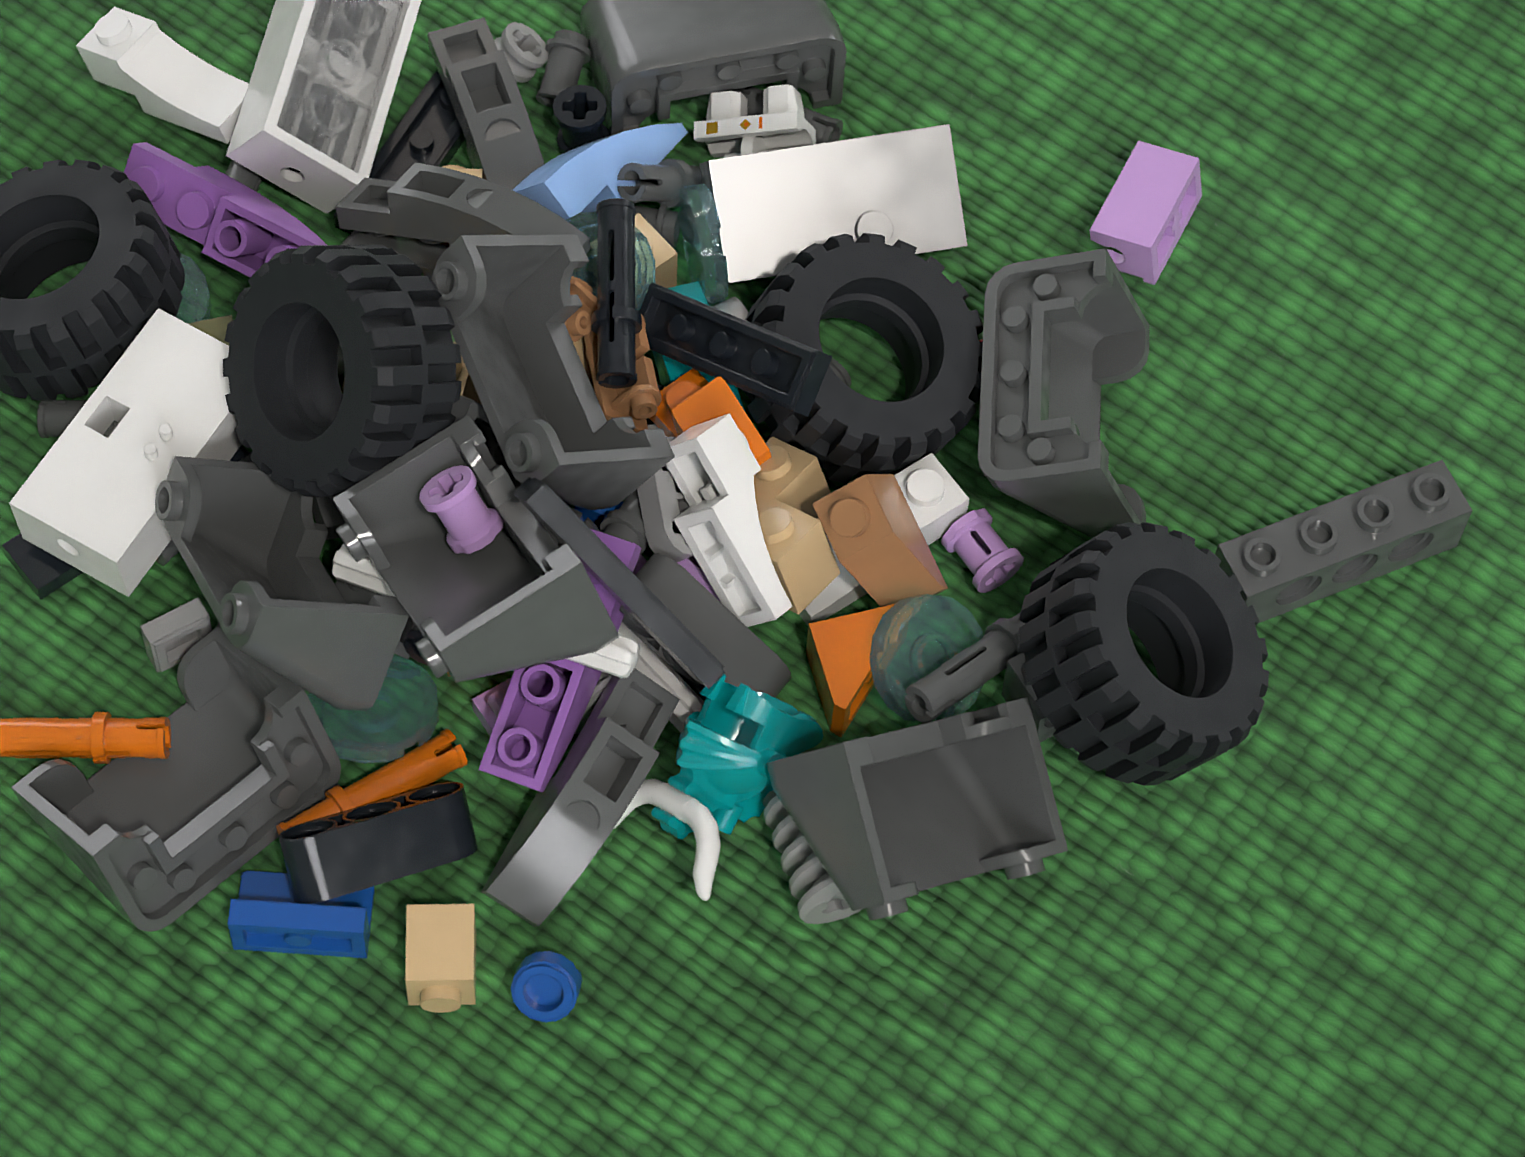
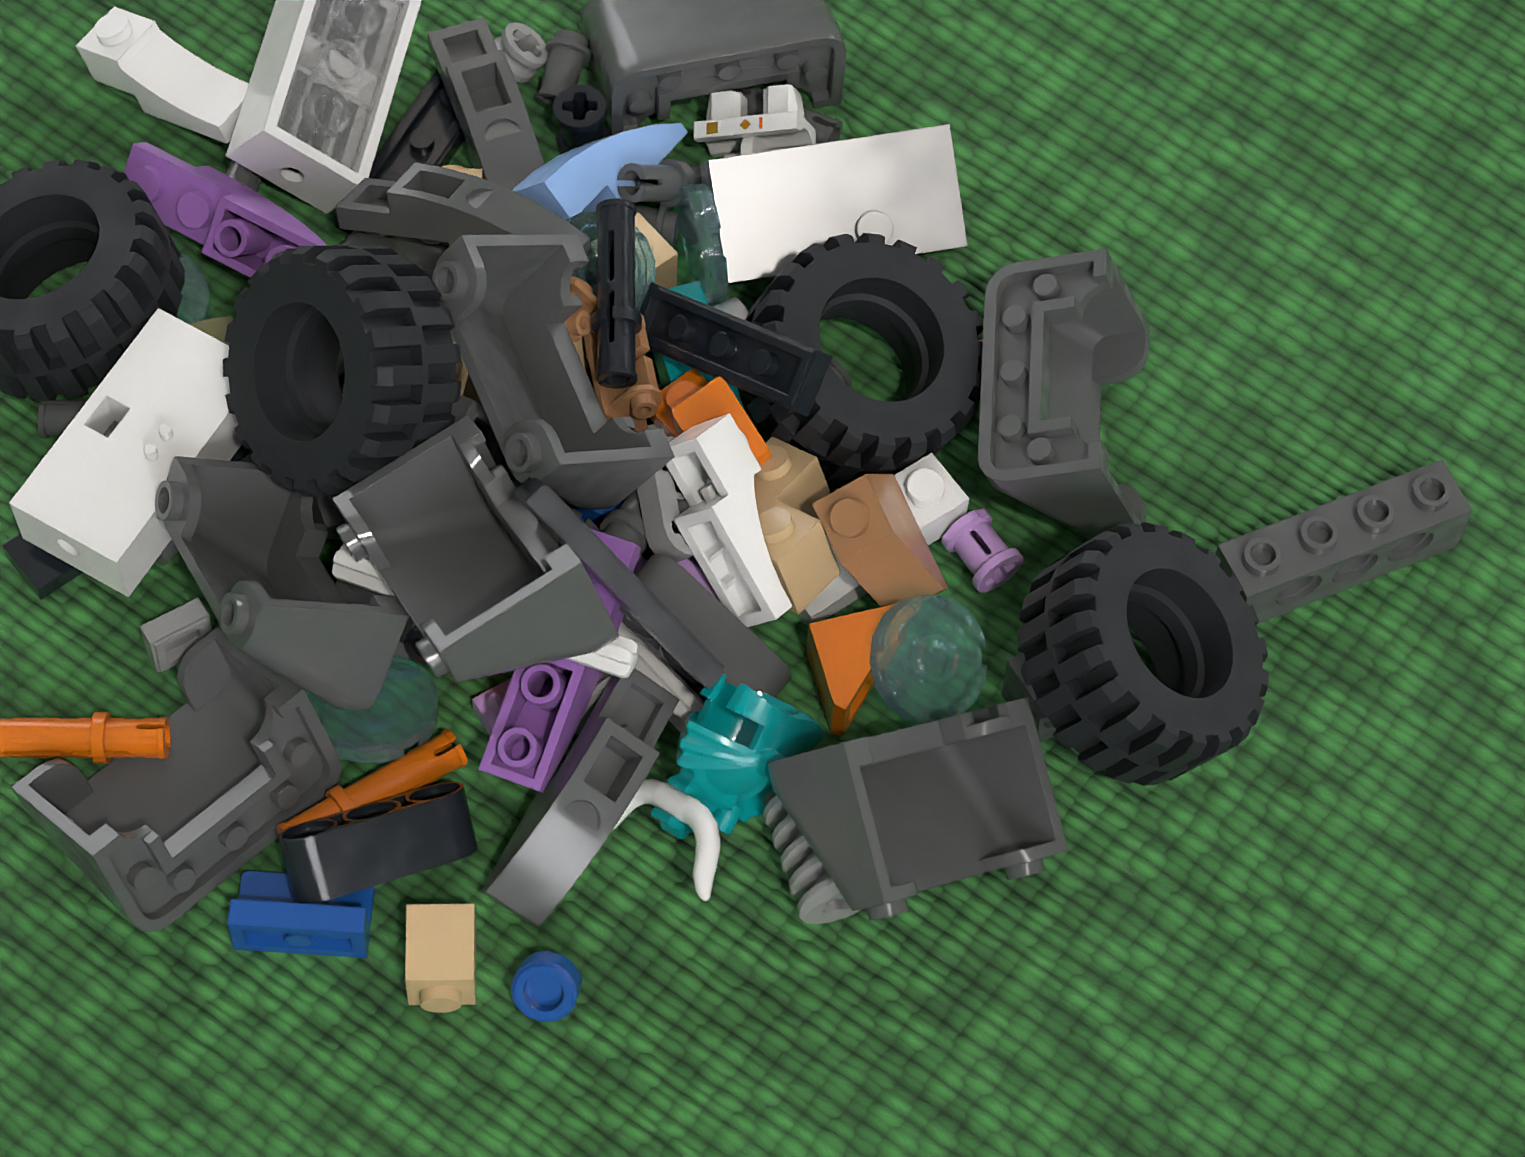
lavender bush [419,465,503,554] -> none
dark grey pin [905,612,1025,723] -> none
lavender hinge [1090,141,1202,285] -> none

